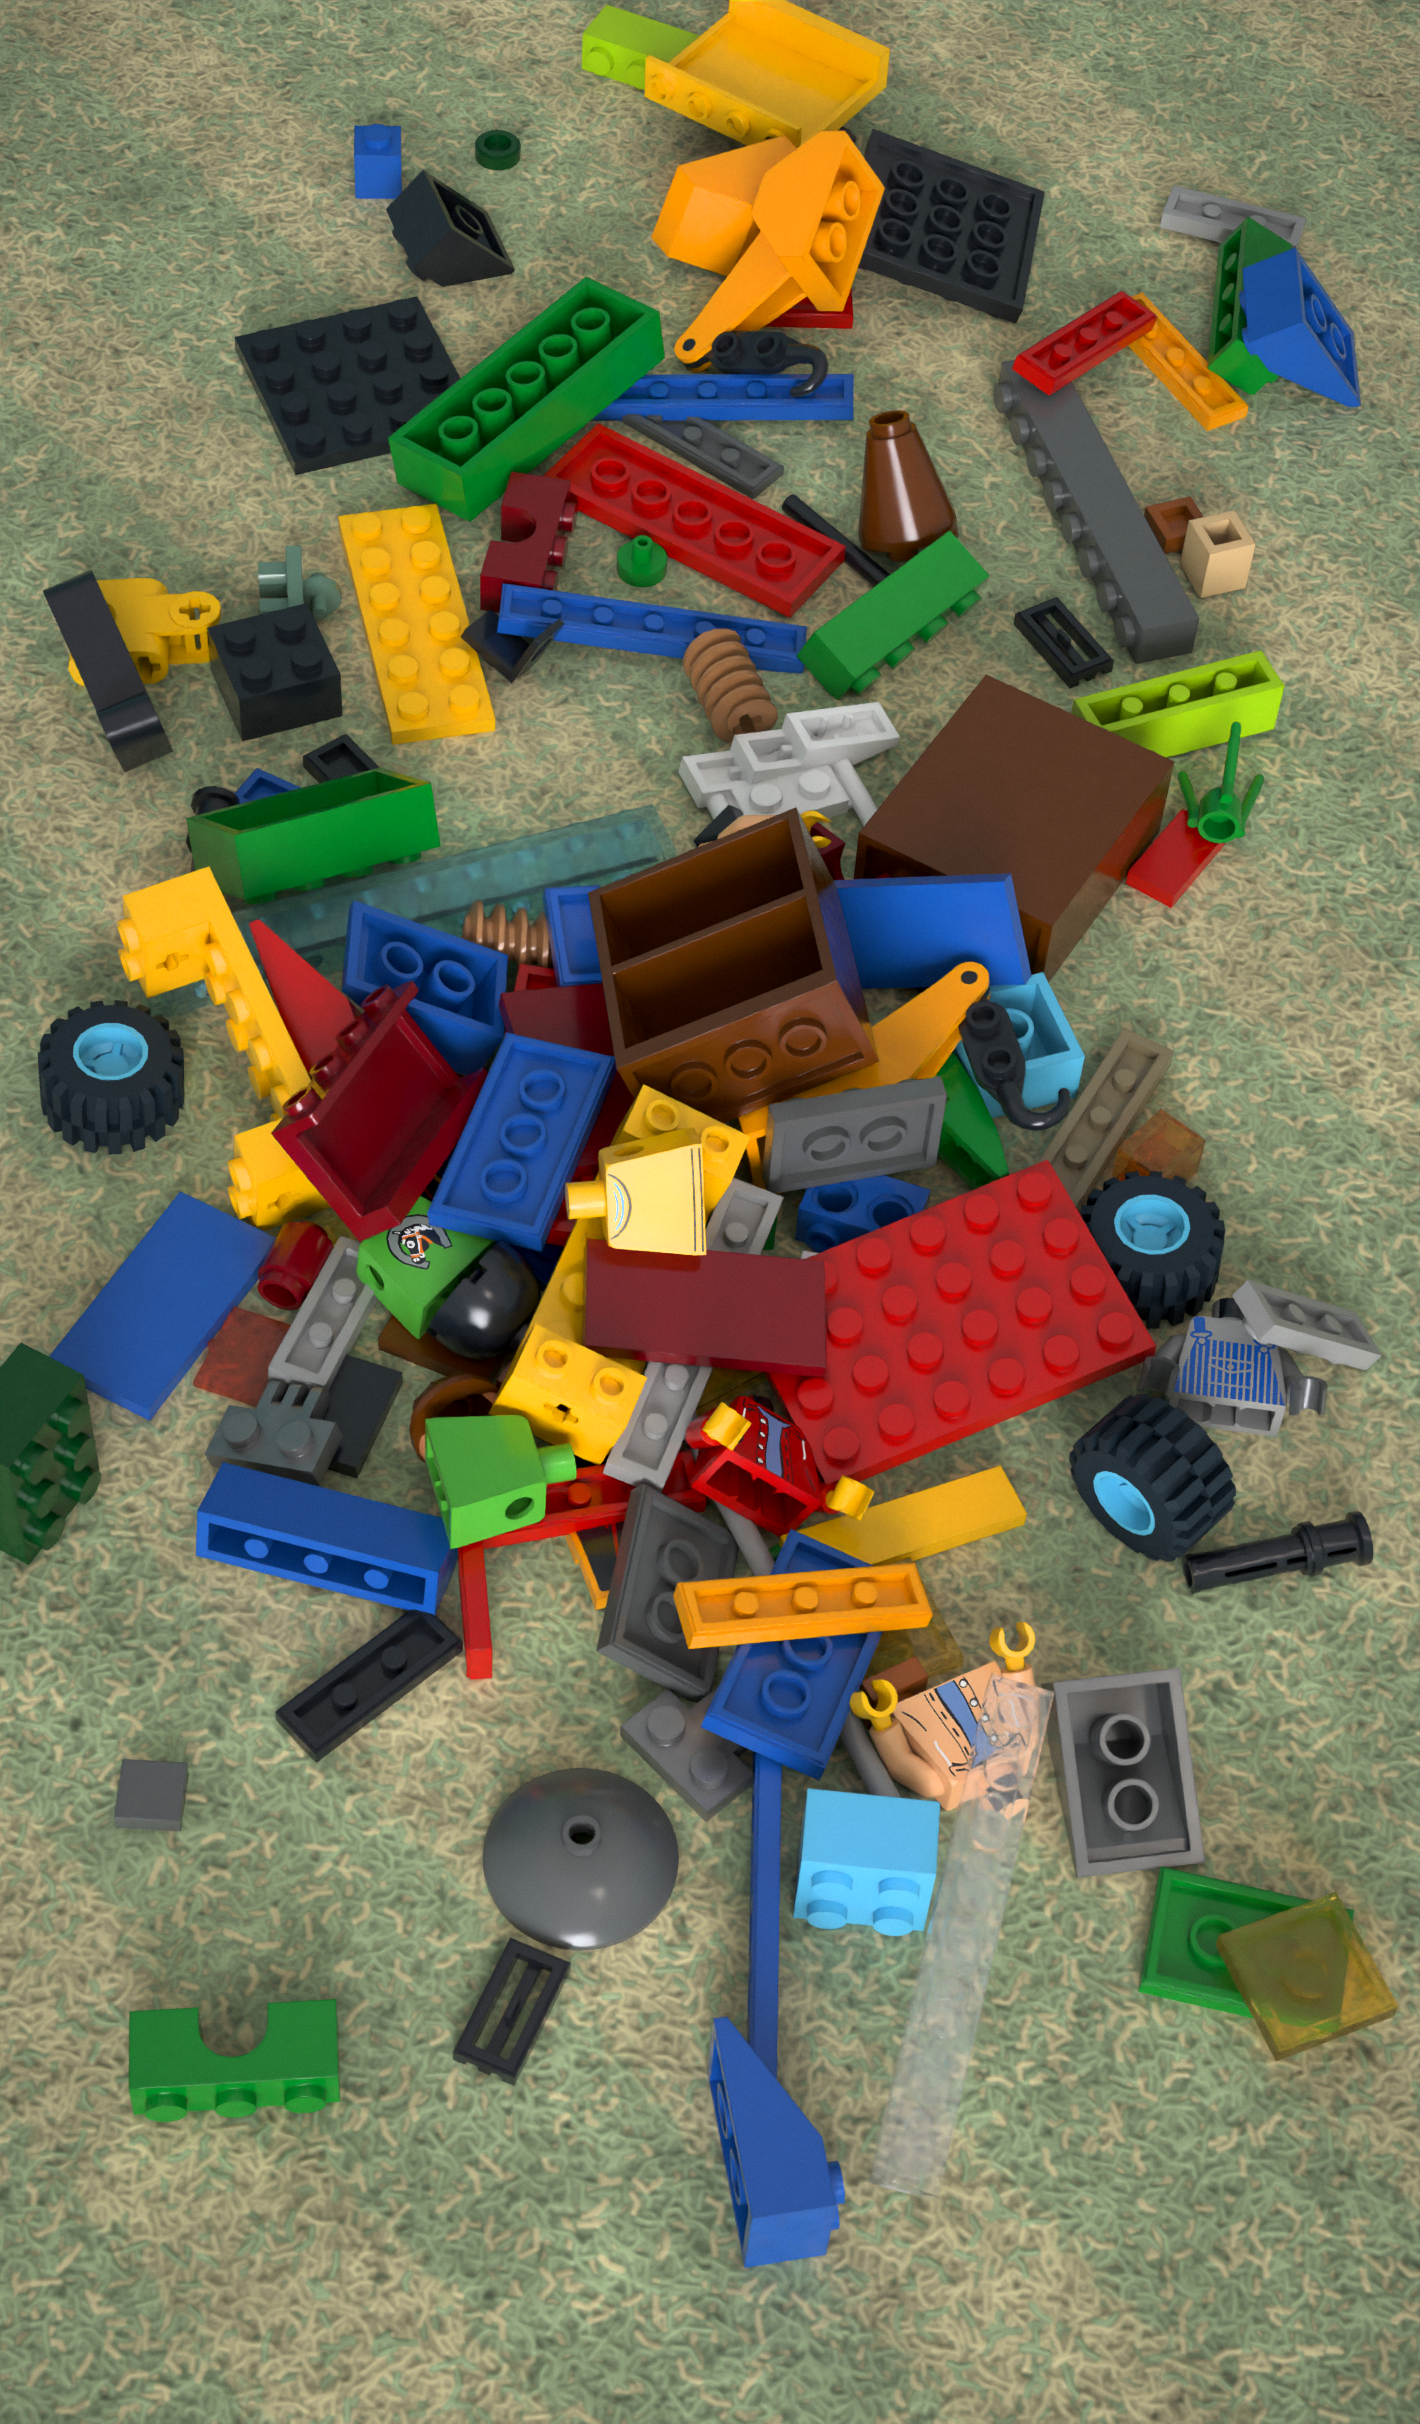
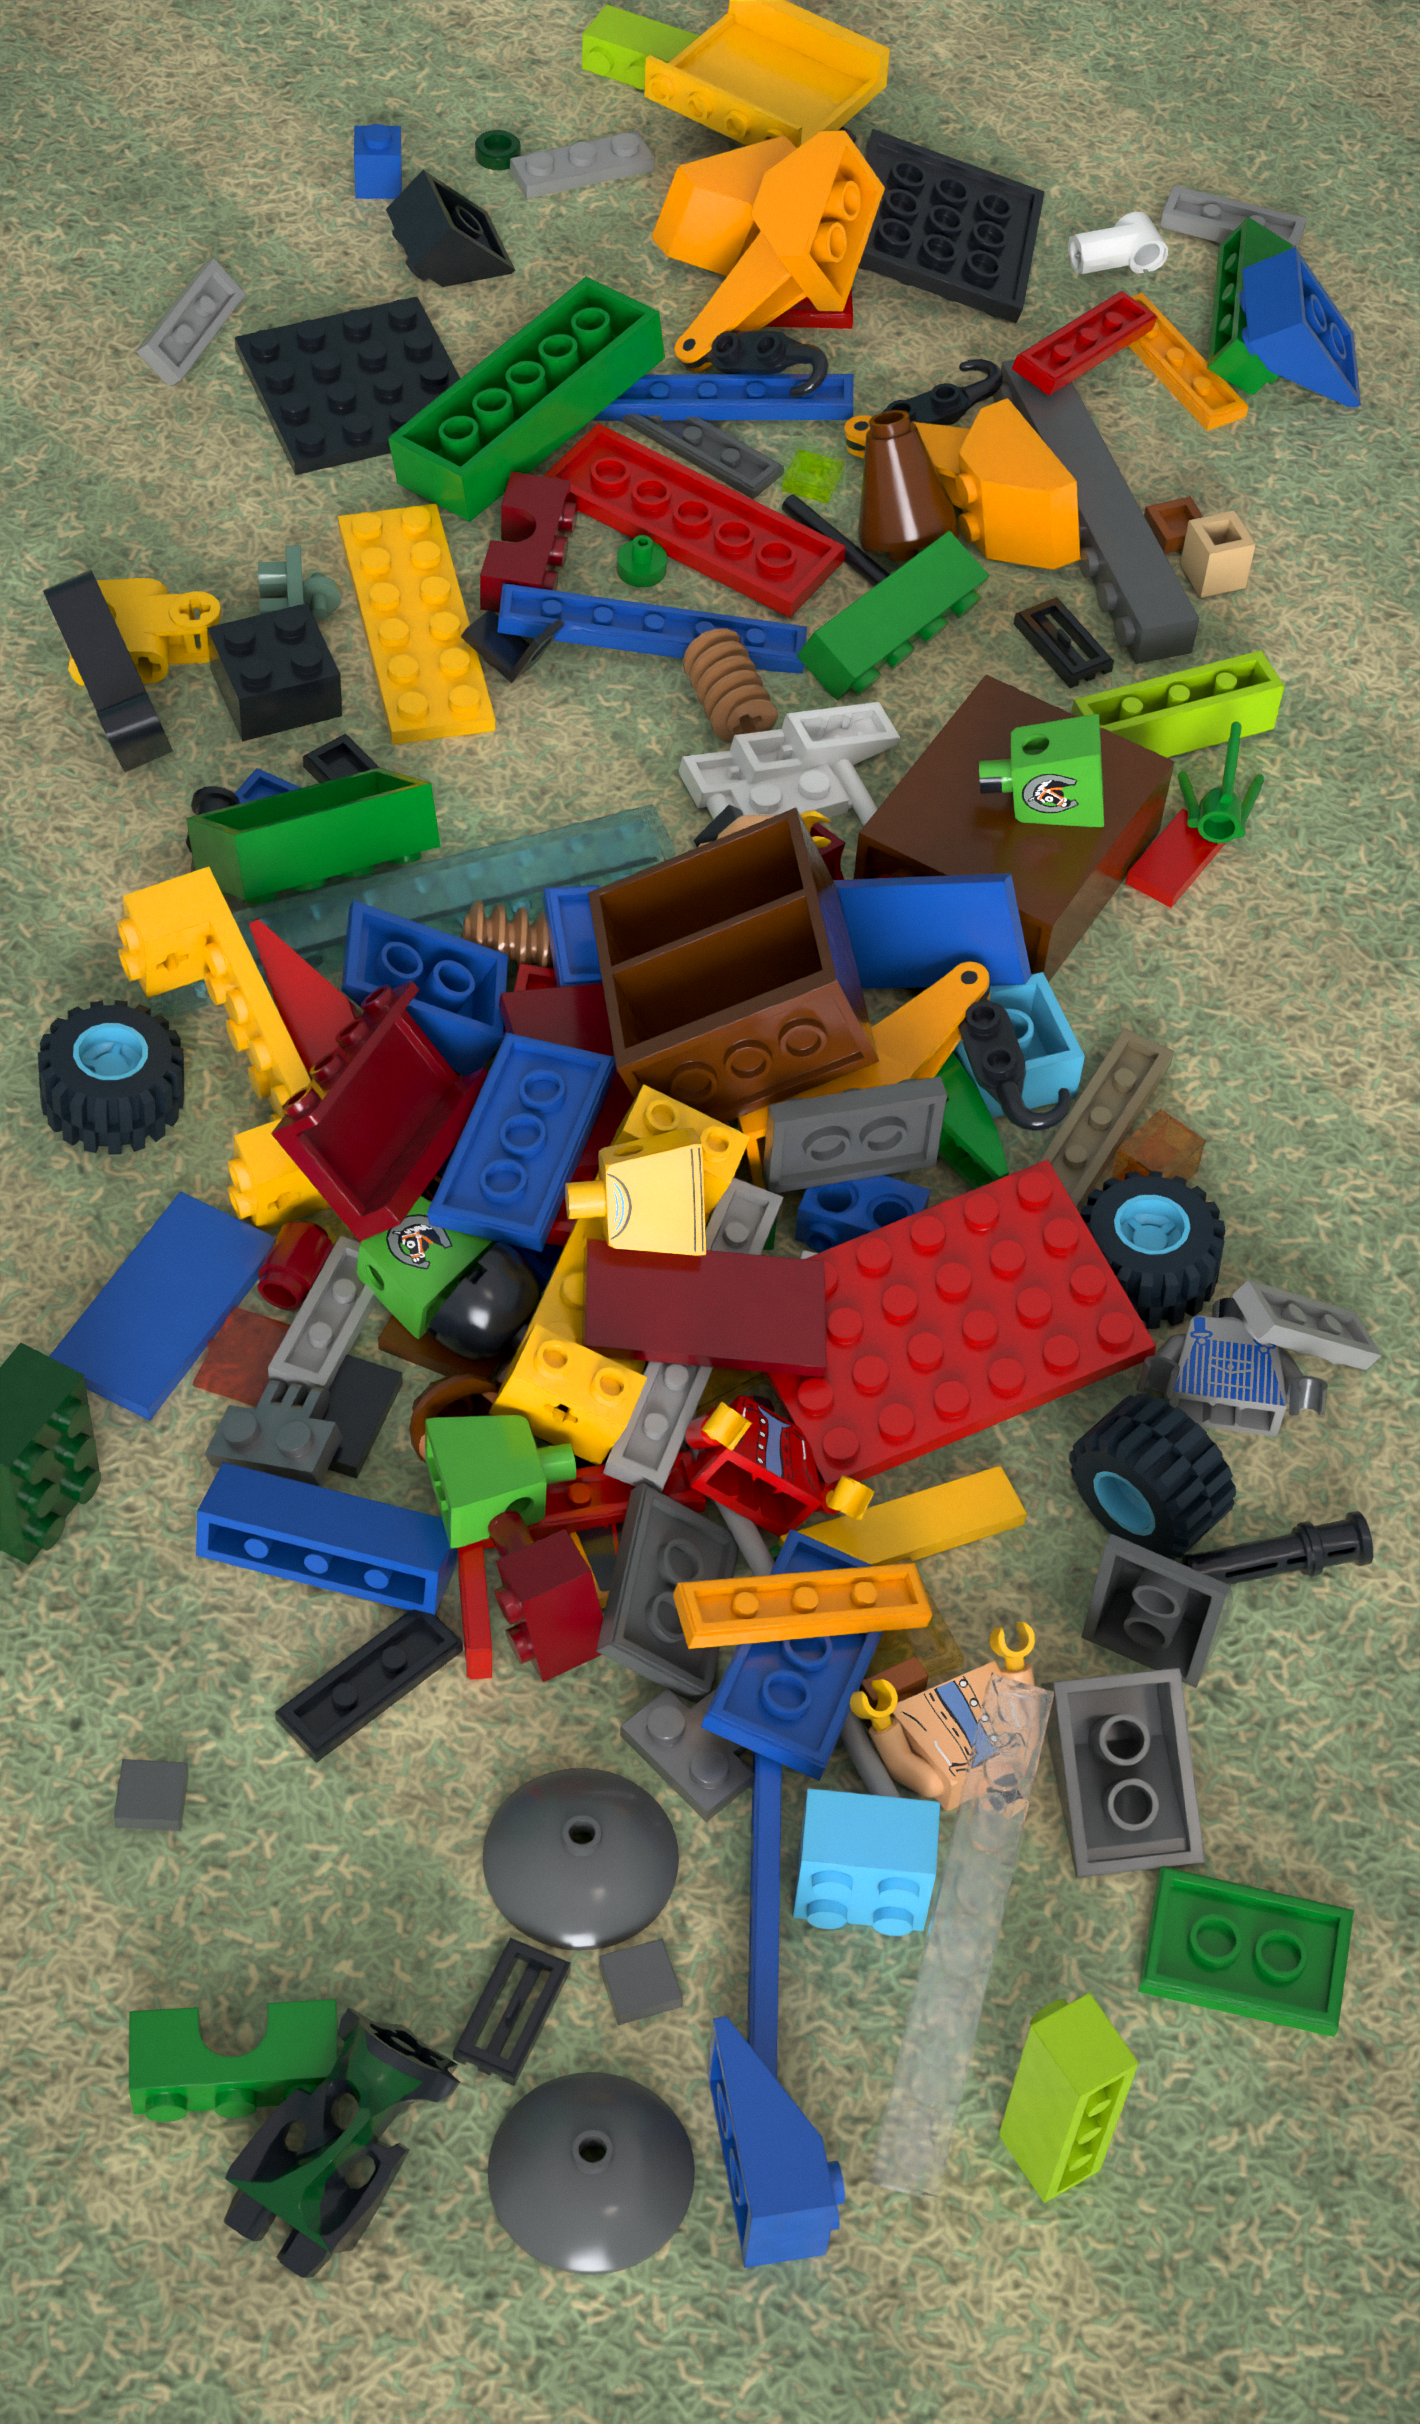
clear yellow tile [1216,1892,1399,2061] -> none
none -> light grey plate [136,258,246,386]
none -> black hips [224,2008,460,2278]
none -> dark red brick [488,1511,603,1682]
none -> dark grey dish [488,2072,695,2275]
none -> light grey plate [510,130,655,199]
none -> dark grey tile [598,1938,683,2025]
none -> clear neon green tile [782,449,845,504]
none -> light orange slope [844,359,1080,570]
none -> bright green torso [979,714,1104,827]
none -> lime brick [999,1992,1139,2203]
none -> white piece [1068,212,1168,275]
none -> dark grey slope [1081,1534,1233,1688]

